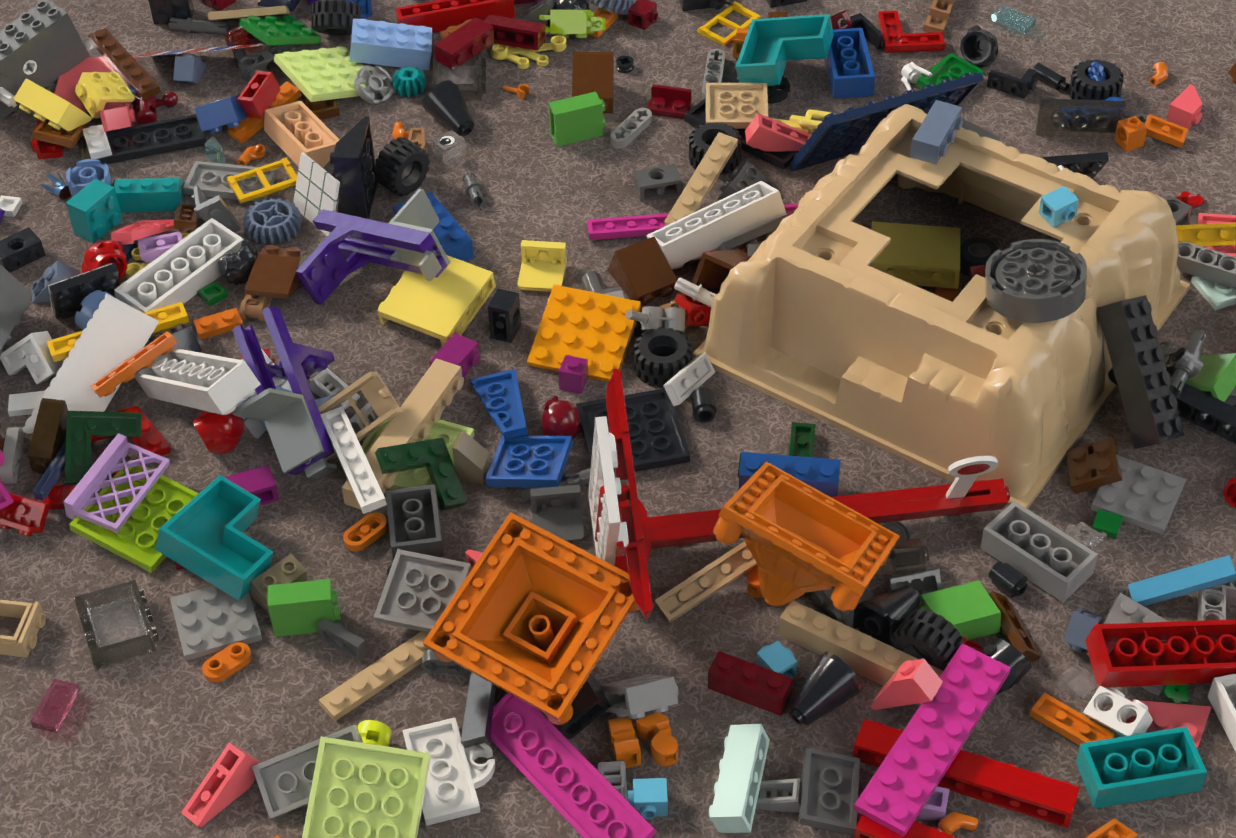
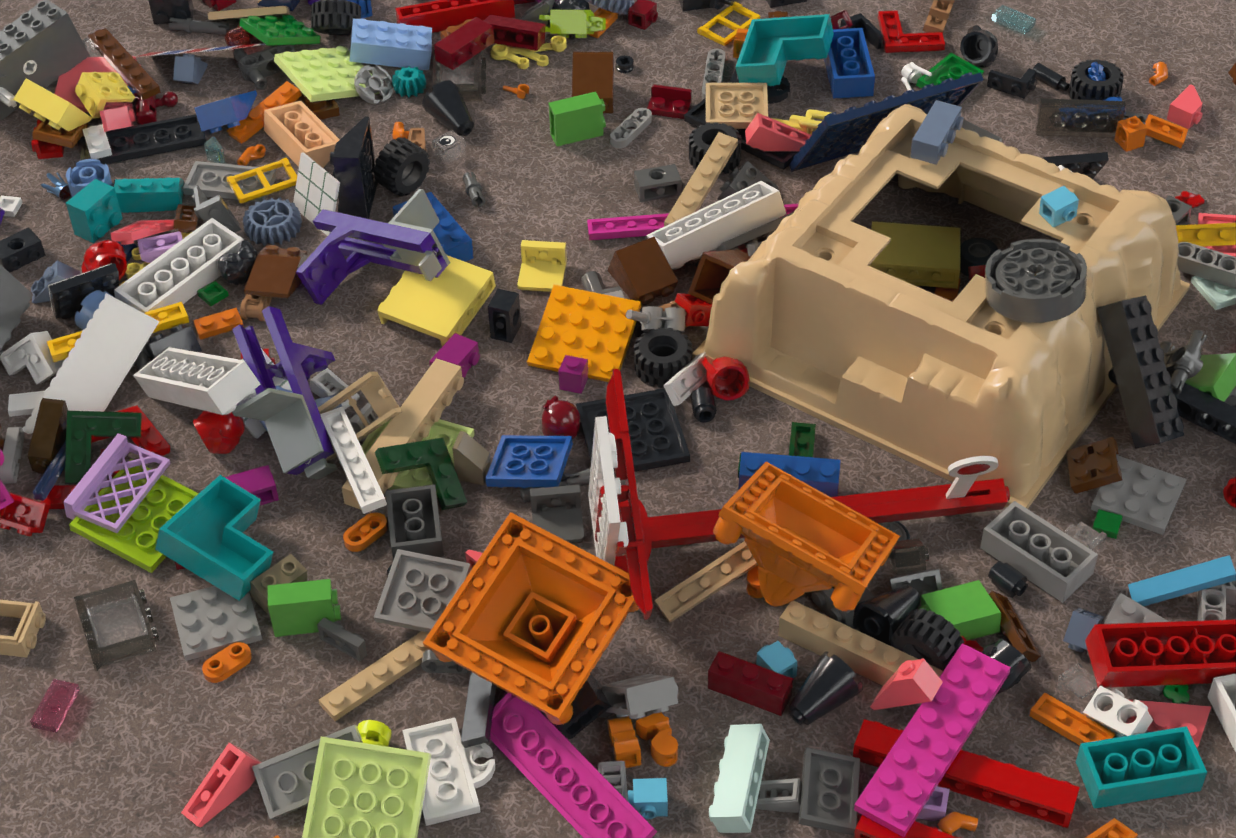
orange plate [90,332,178,398] -> none
red brick [238,71,281,119] -> none
blue wing [470,369,528,439] -> none
white axle [674,278,716,308] -> none
none -> red helmet [702,356,750,400]

